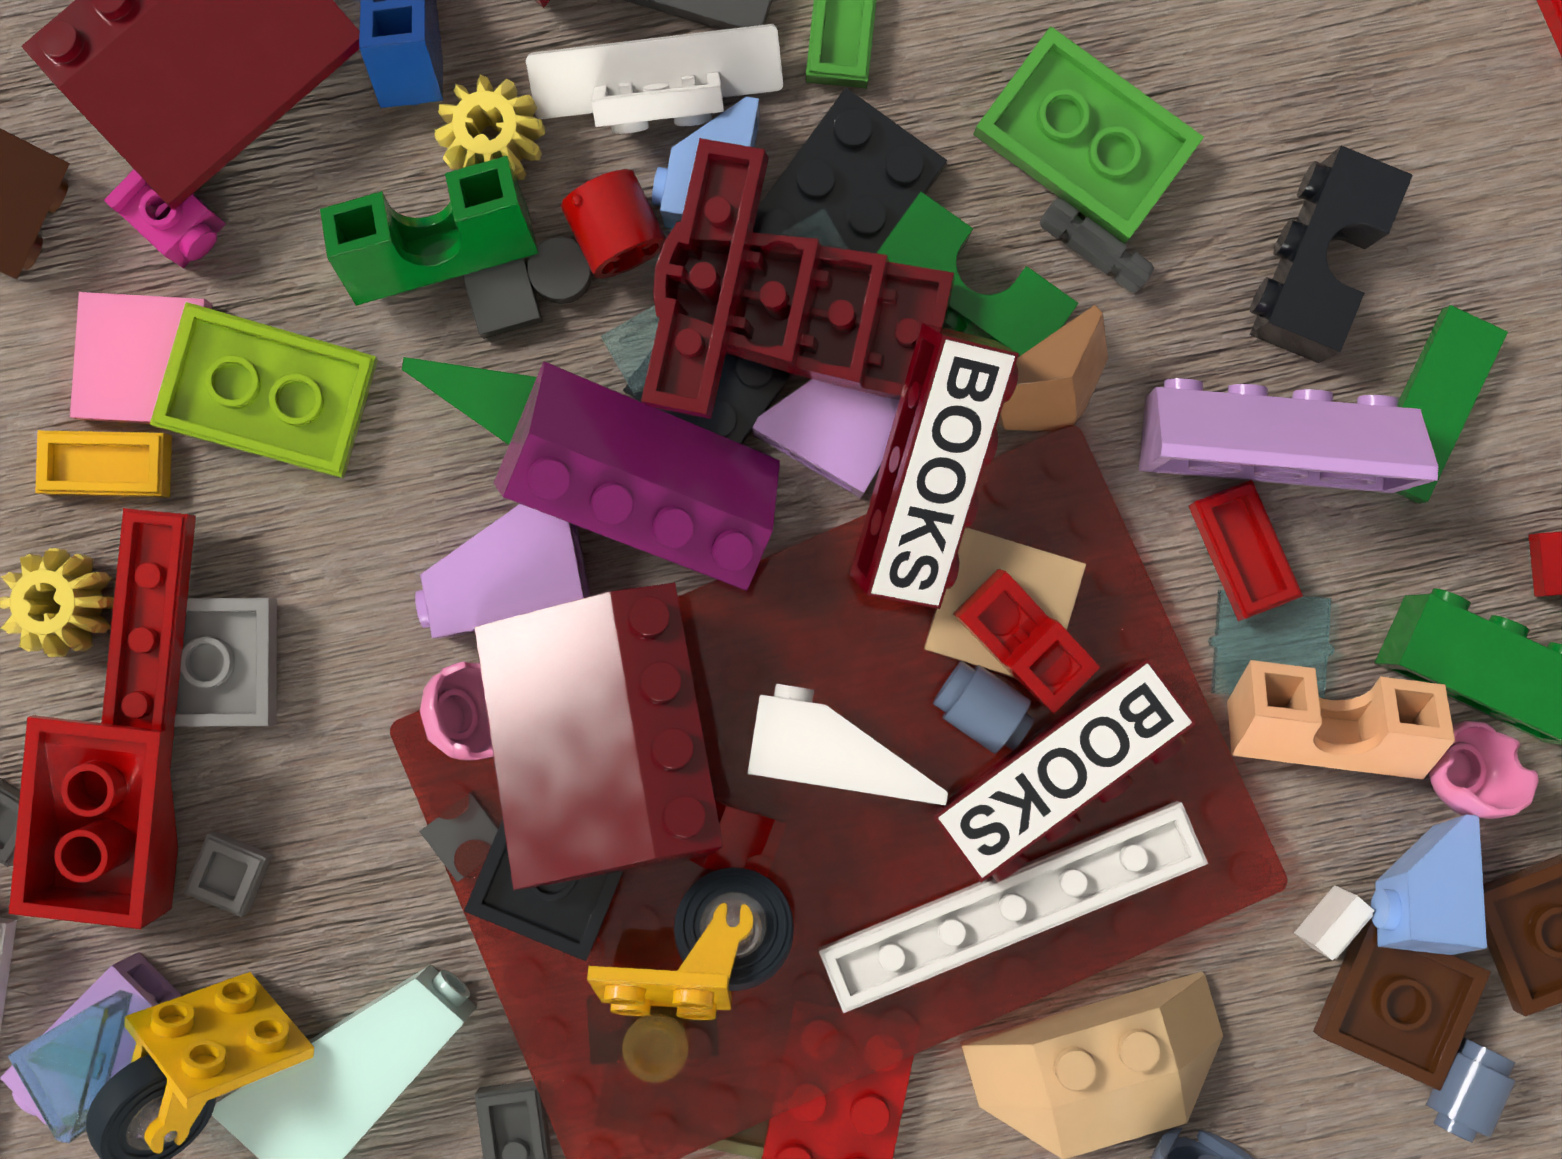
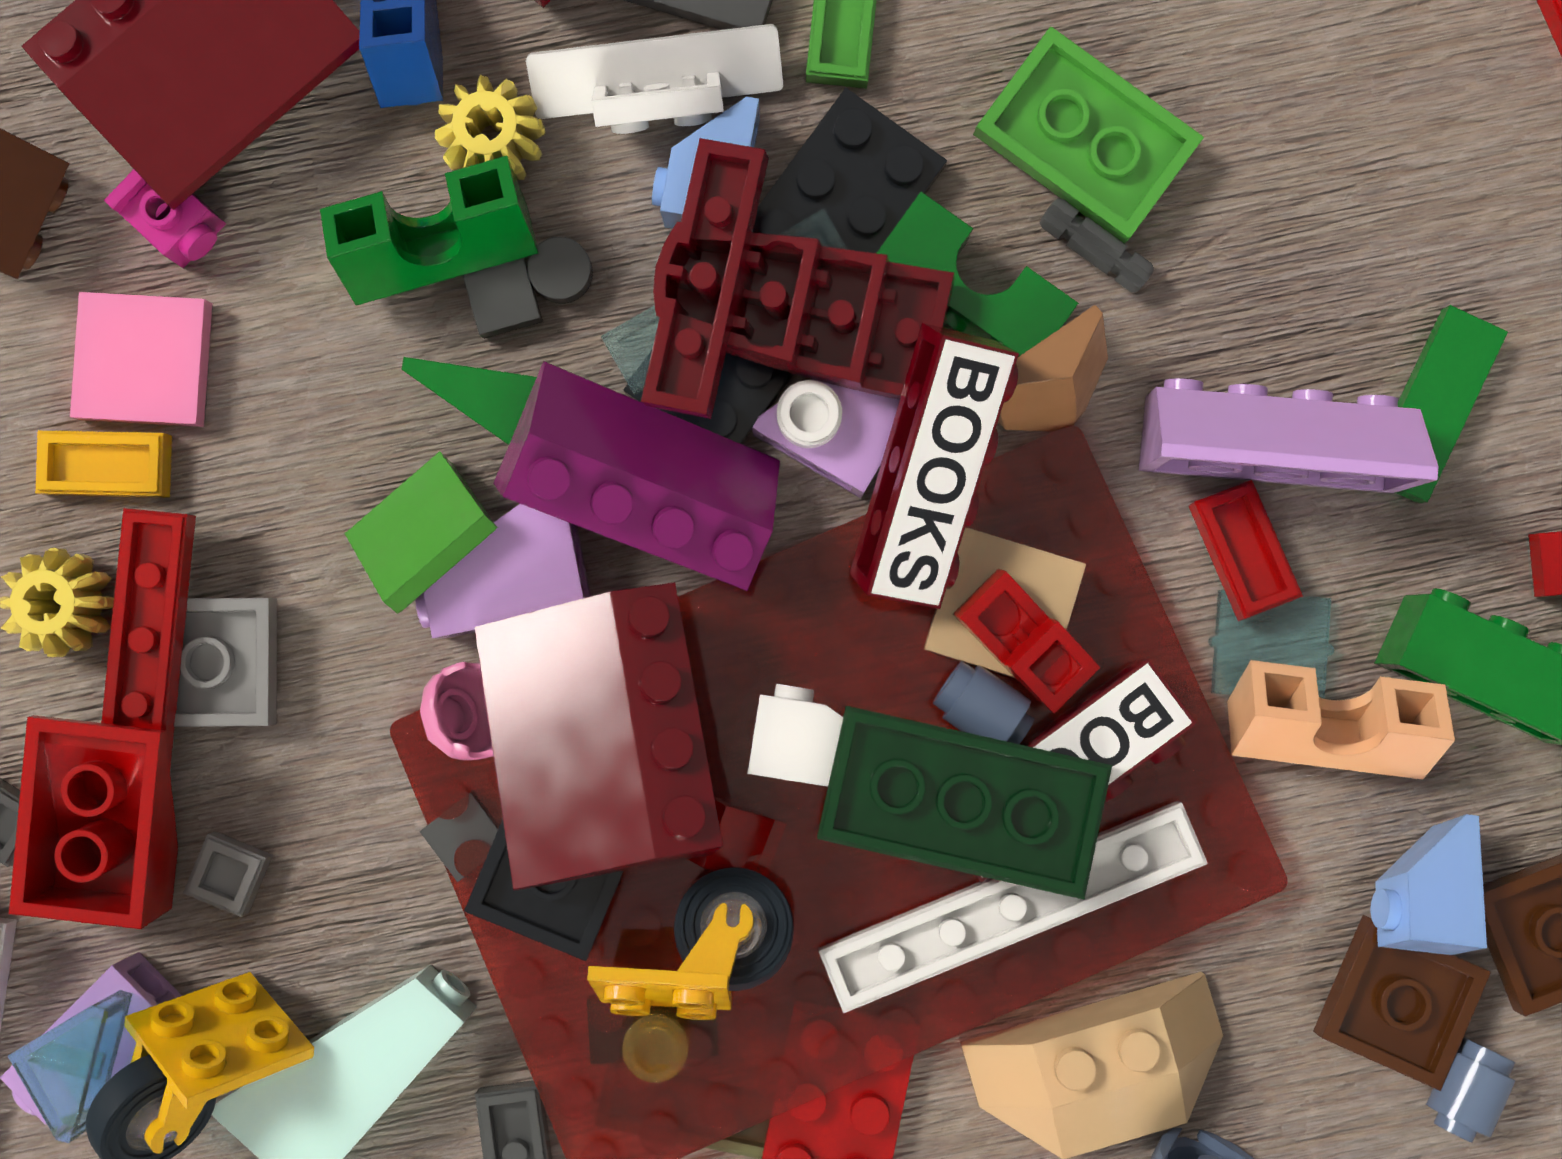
lime tile [150,302,378,479] -> none
red piece [560,169,666,279] -> none
black arch [1249,145,1413,363] -> none
white tile [1294,885,1375,961] -> none
bright pink hair [1429,721,1539,819] -> none
none -> bright green tile [345,451,498,614]
none -> white tile [777,380,842,448]
none -> dark green tile [817,706,1112,900]

